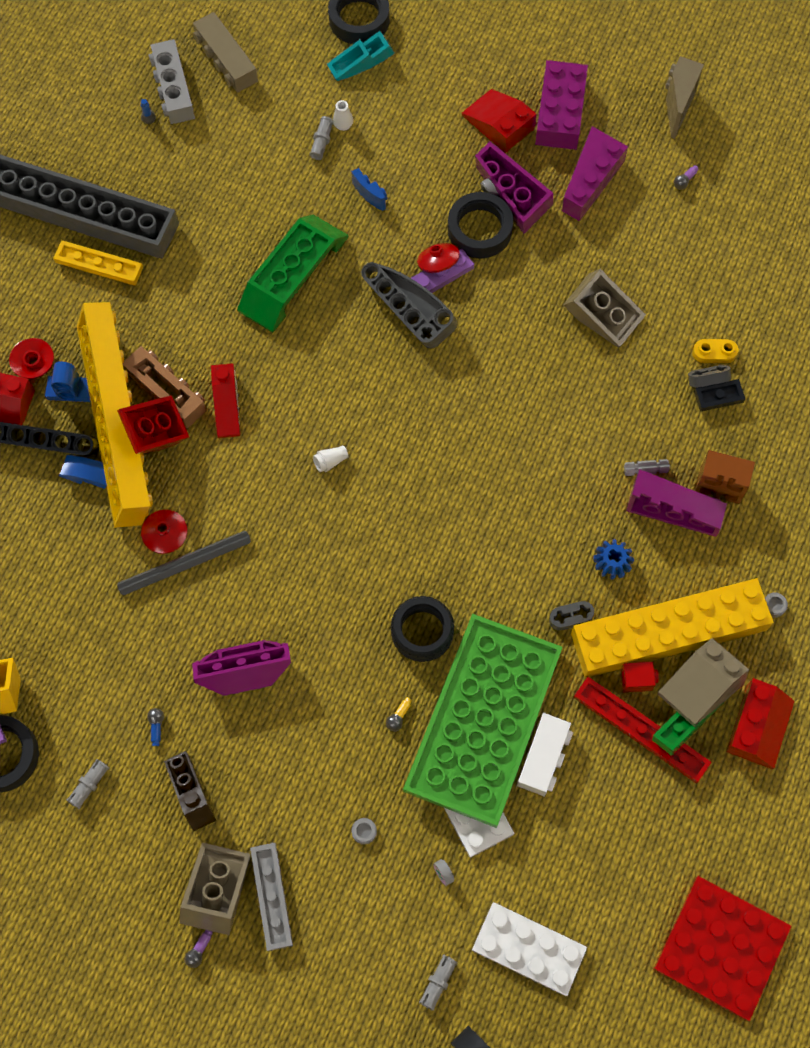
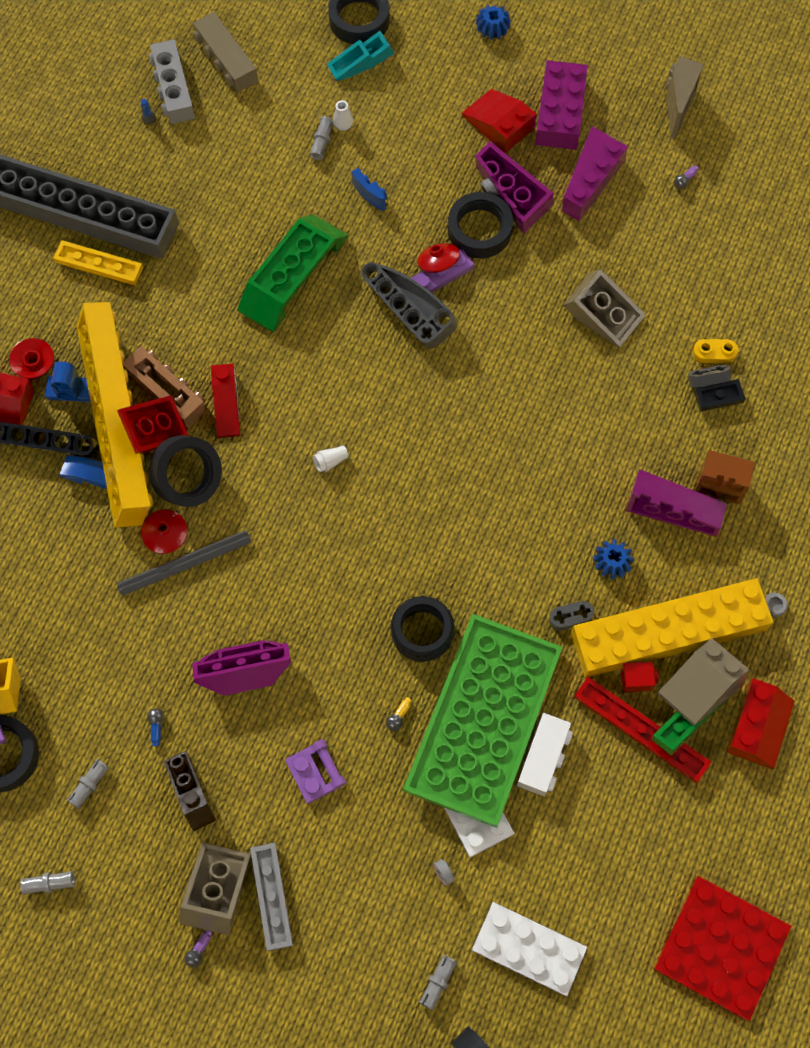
light grey tile [352,818,377,845] -> none
light grey axle [624,459,670,476] -> none
none -> light grey pin [21,871,75,895]
none -> black tyre [149,435,222,507]
none -> medium lavender plate [285,739,347,805]
none -> blue gear [476,4,511,40]

